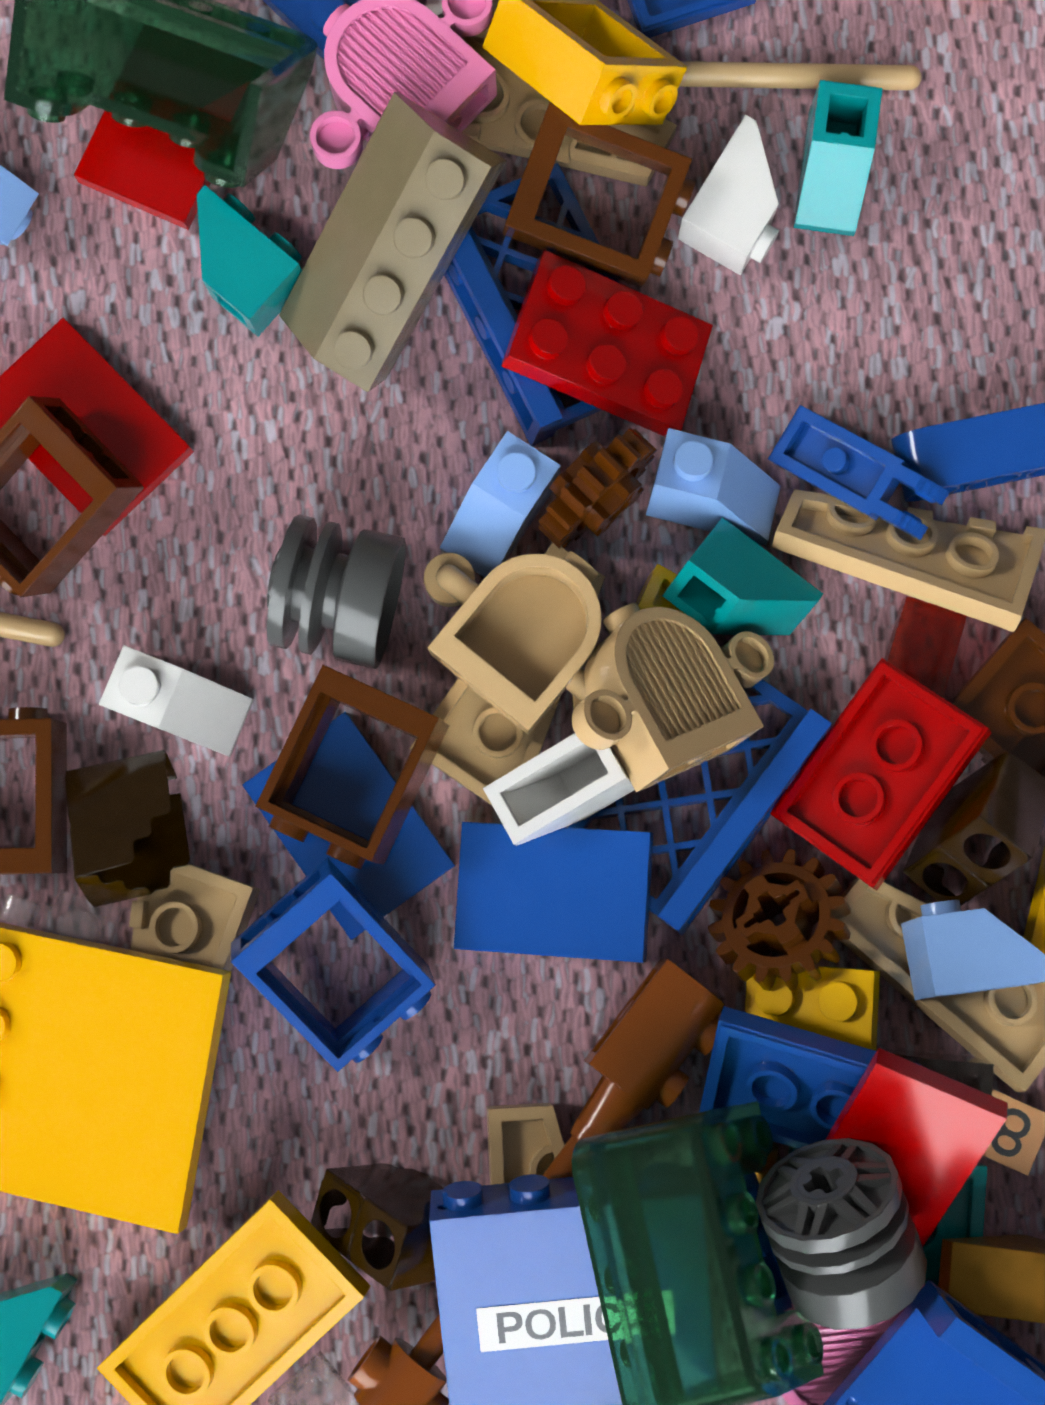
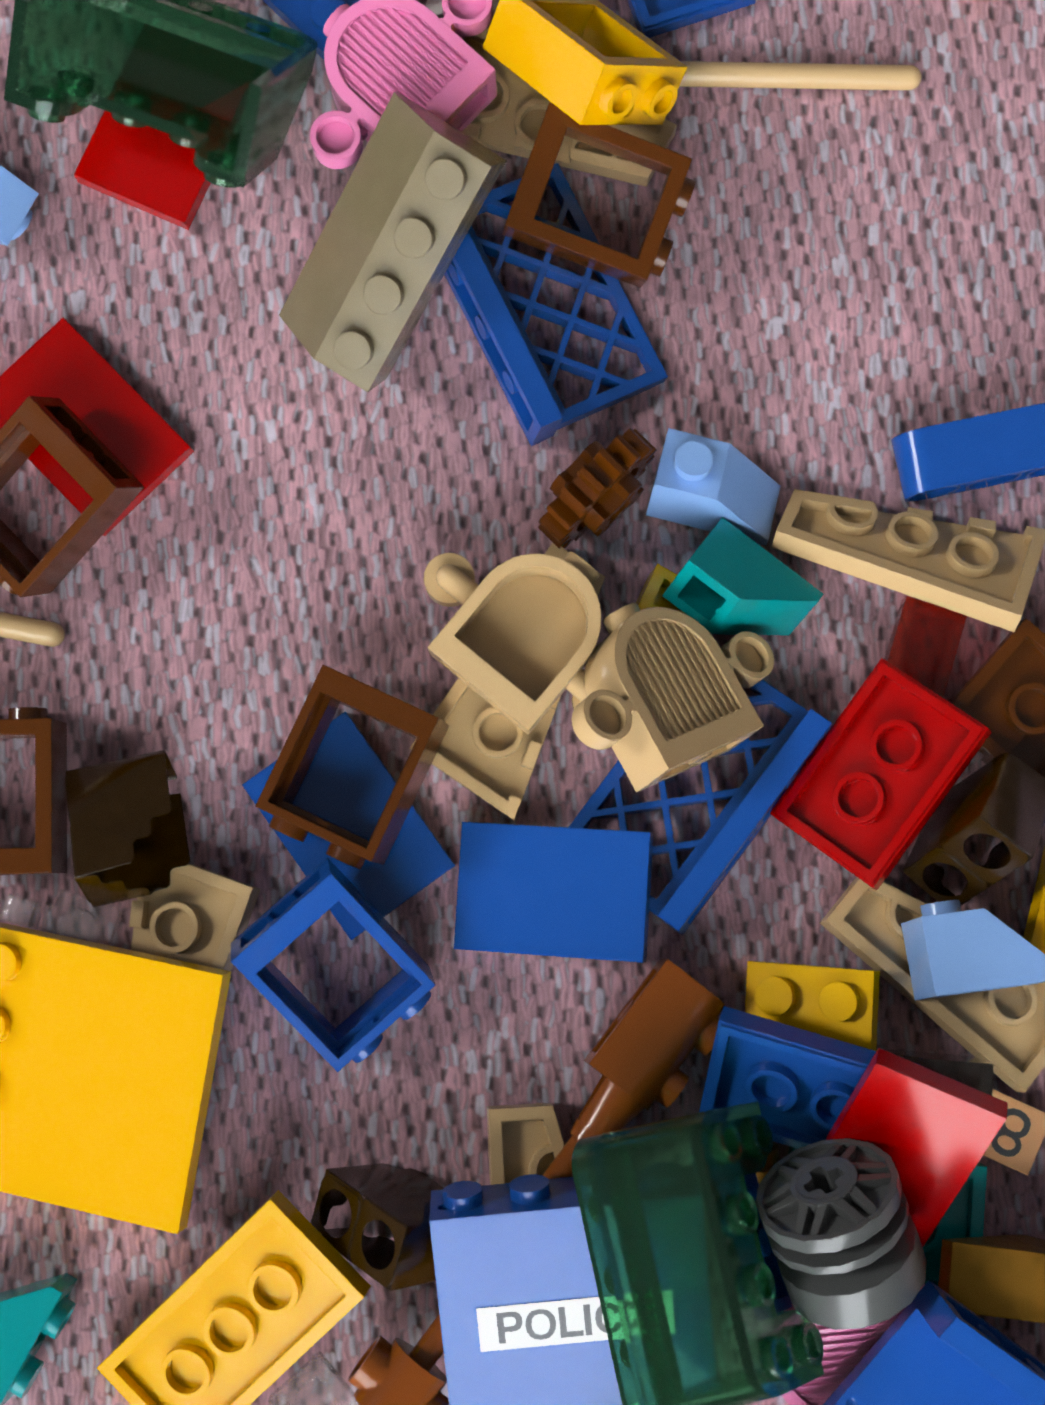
white slope [99,645,254,757] -> none
teal slope [197,185,302,337] -> none
dark grey wheel [266,515,406,669] -> none
light blue slope [440,431,561,578] -> none
white slope [483,733,635,846] -> none
red plate [501,250,713,437] -> none
white slope [677,115,779,275] -> none
reddish brown gear [708,849,851,991] -> none
blue hinge [768,405,949,540] -> none
slope [793,80,883,236] -> none

